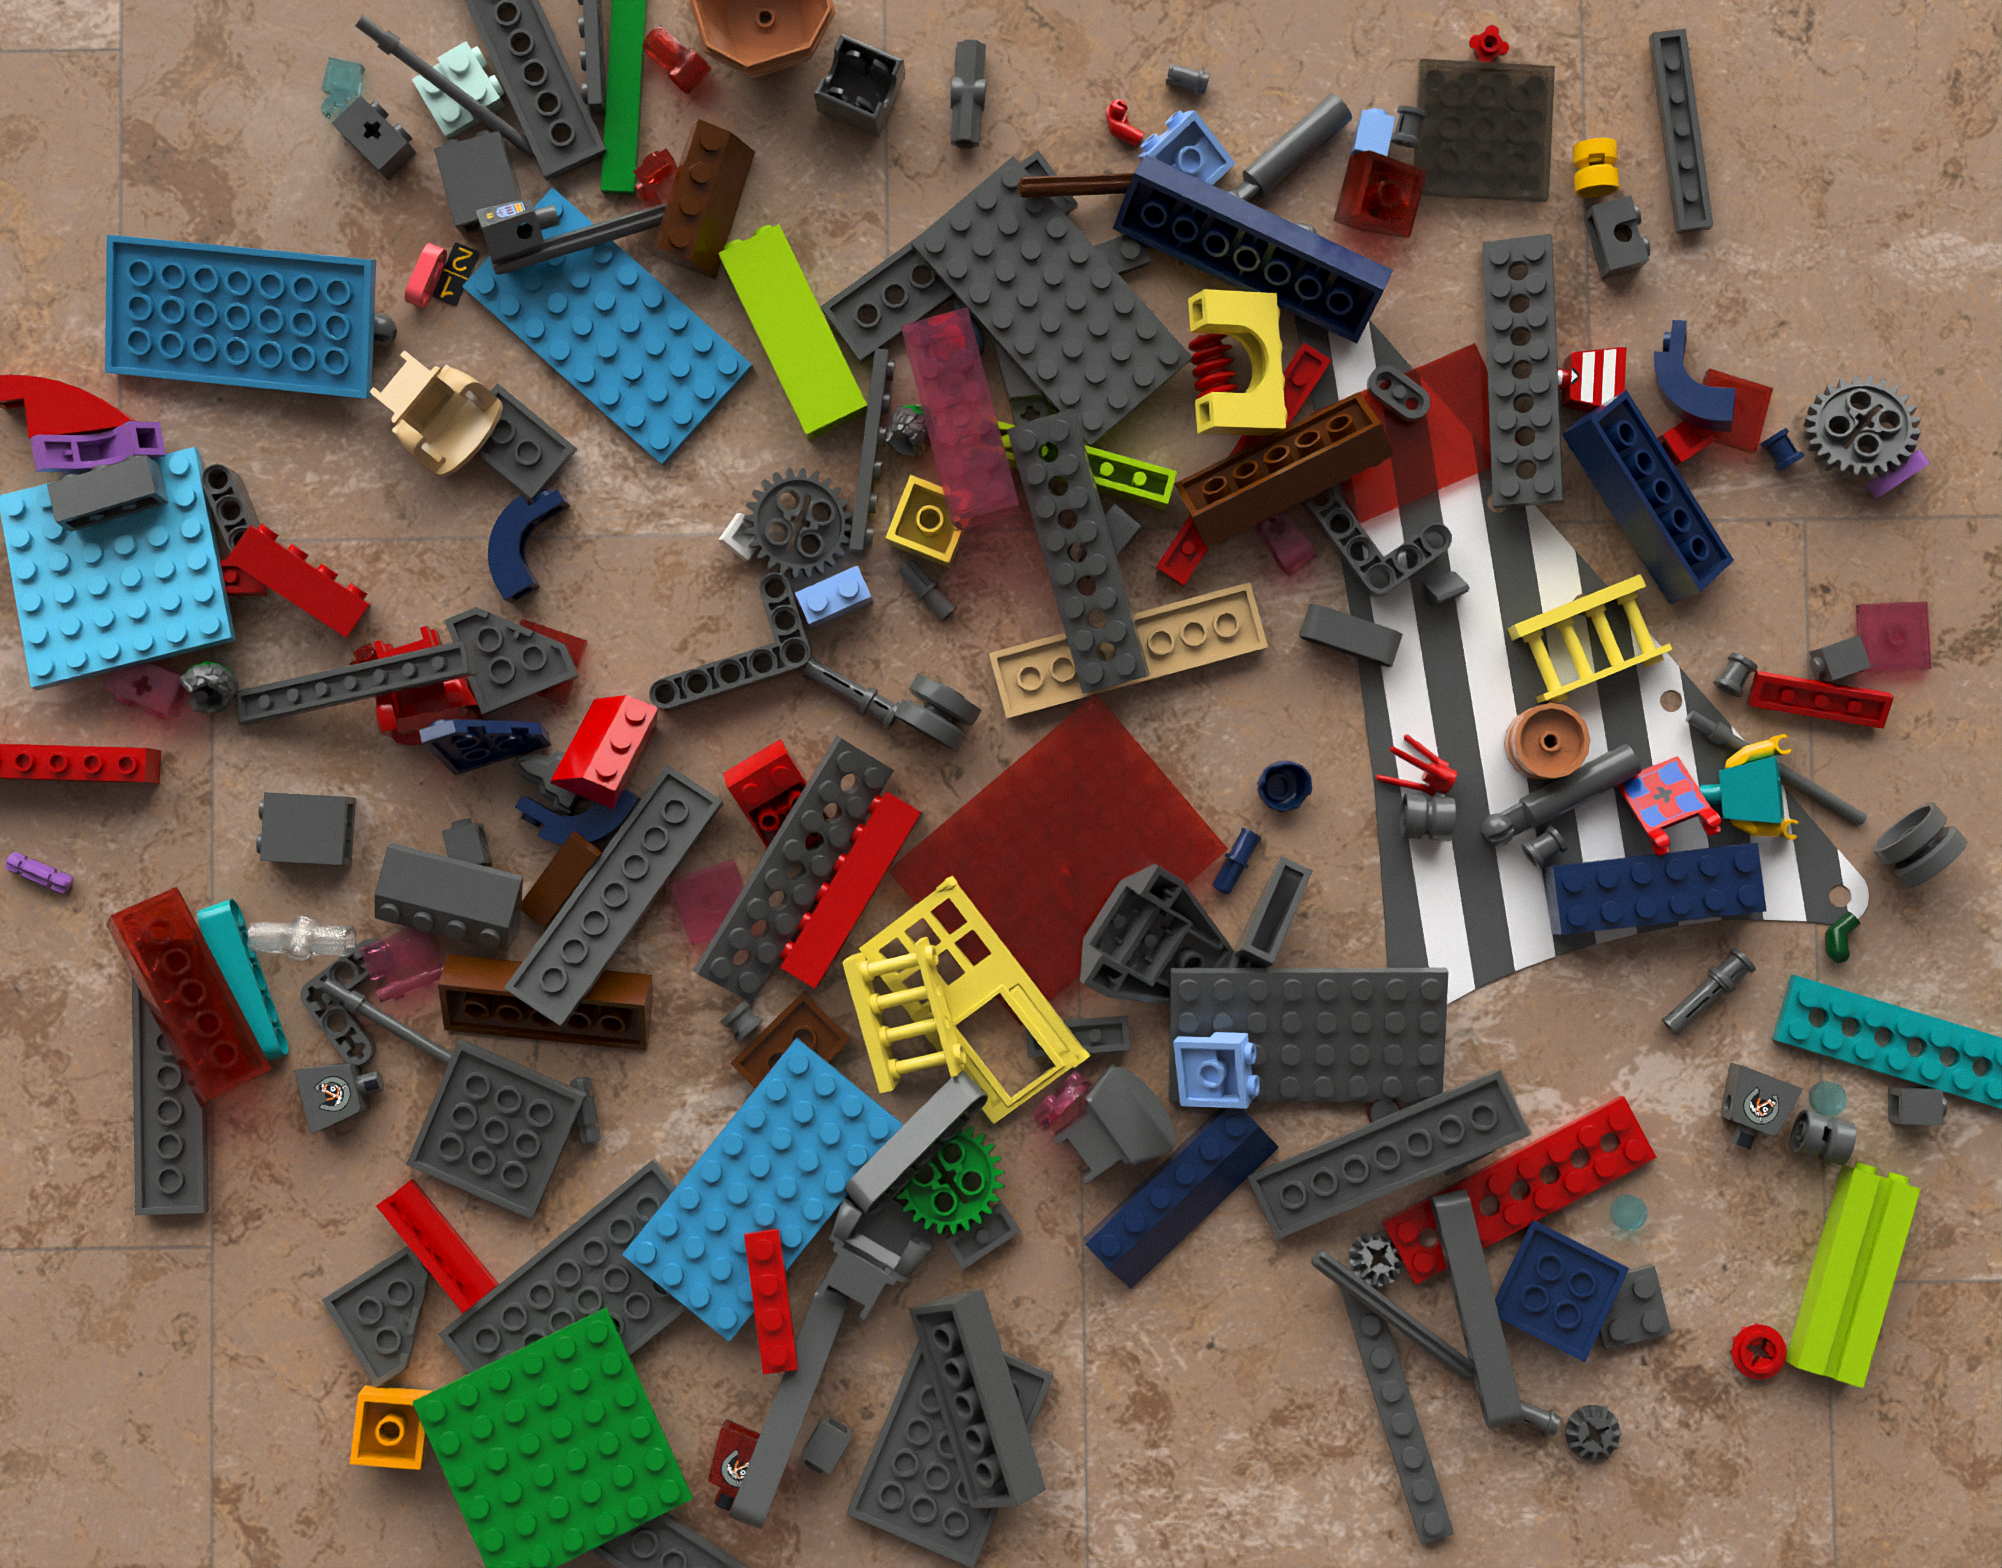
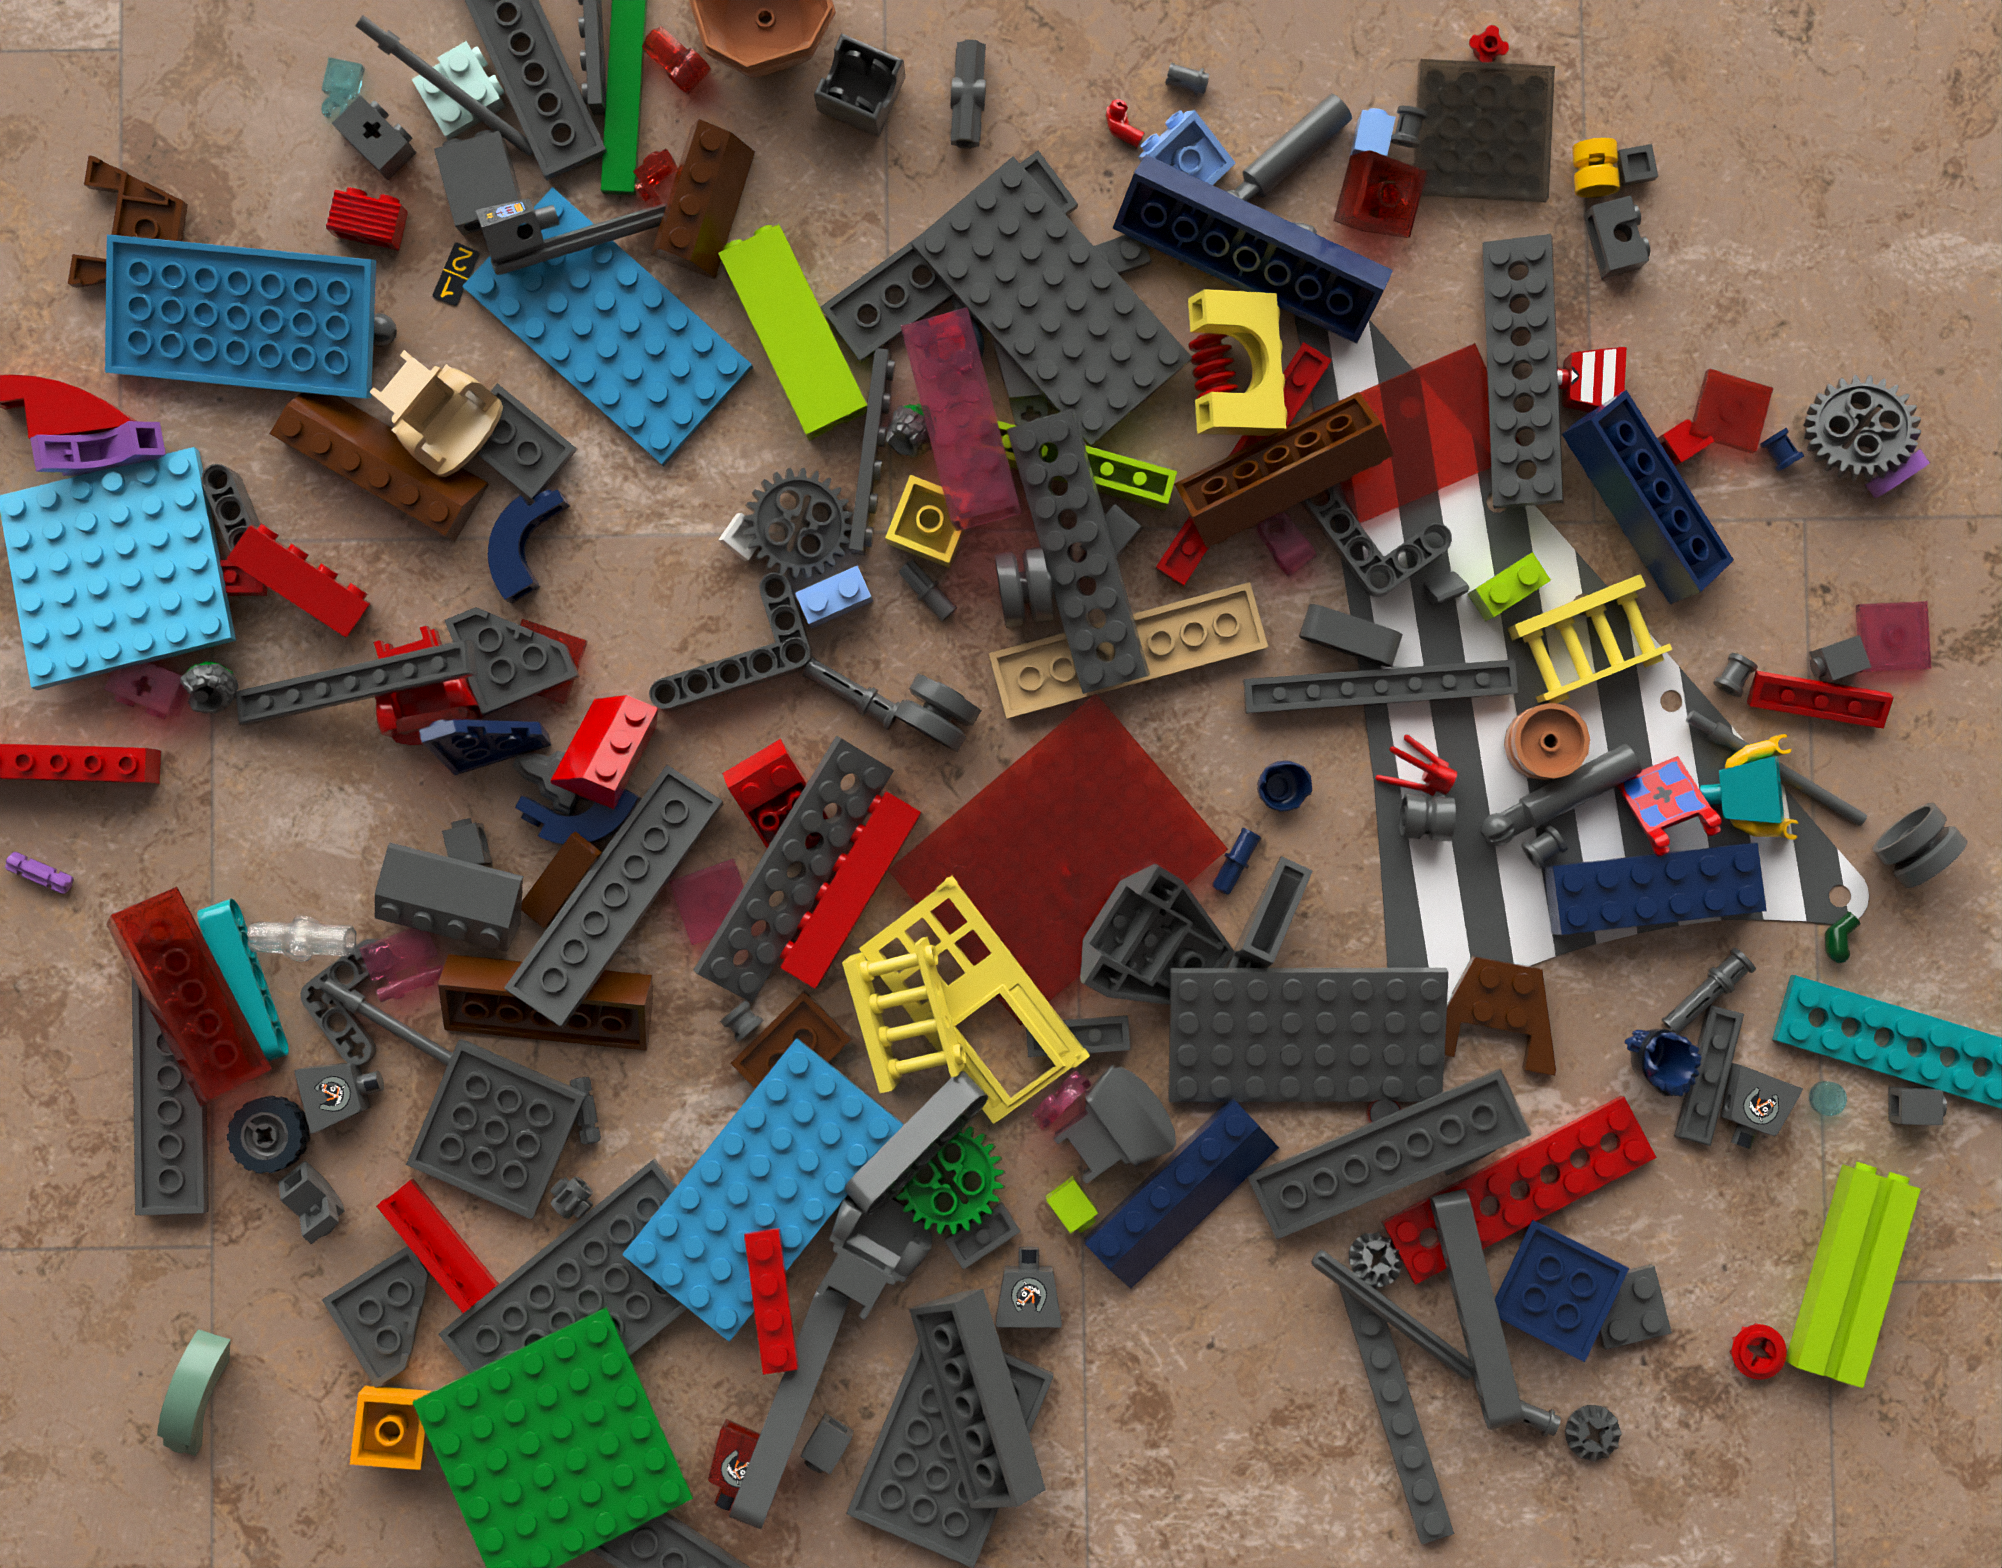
dark grey brick [47,455,169,532] -> none
dark grey brick [256,792,356,865] -> none
clear red plate [349,643,378,665] -> none
coral beam [405,243,447,309] -> none
reddish brown axle [1017,173,1134,198] -> none
light blue plate [1173,1032,1260,1109] -> none
dark grey plate [1367,365,1430,422] -> none
clear light blue tile [1610,1194,1648,1230] -> none
dark grey plate [1649,29,1713,234] -> none
dark blue arch [1654,320,1736,432] -> none
dark grey wheel [1790,1109,1856,1166] -> none
none -> reddish brown wing [68,155,188,288]
none -> sand green arch [157,1329,231,1456]
none -> black wheel [227,1095,310,1174]
none -> reddish brown slope [269,392,489,541]
none -> dark grey brick [278,1161,345,1244]
none -> red brick [326,187,408,251]
none -> dark grey gear [550,1176,593,1219]
none -> dark grey wheel [995,547,1053,628]
none -> dark grey torso [996,1246,1062,1328]
none -> lime brick [1045,1175,1098,1234]
none -> dark grey plate [1243,659,1518,714]
none -> reddish brown wing [1445,956,1556,1076]
none -> lime brick [1467,552,1551,622]
none -> dark grey plate [1617,144,1658,186]
none -> dark blue hair [1624,1029,1702,1097]
none -> dark grey tile [1674,1005,1744,1146]

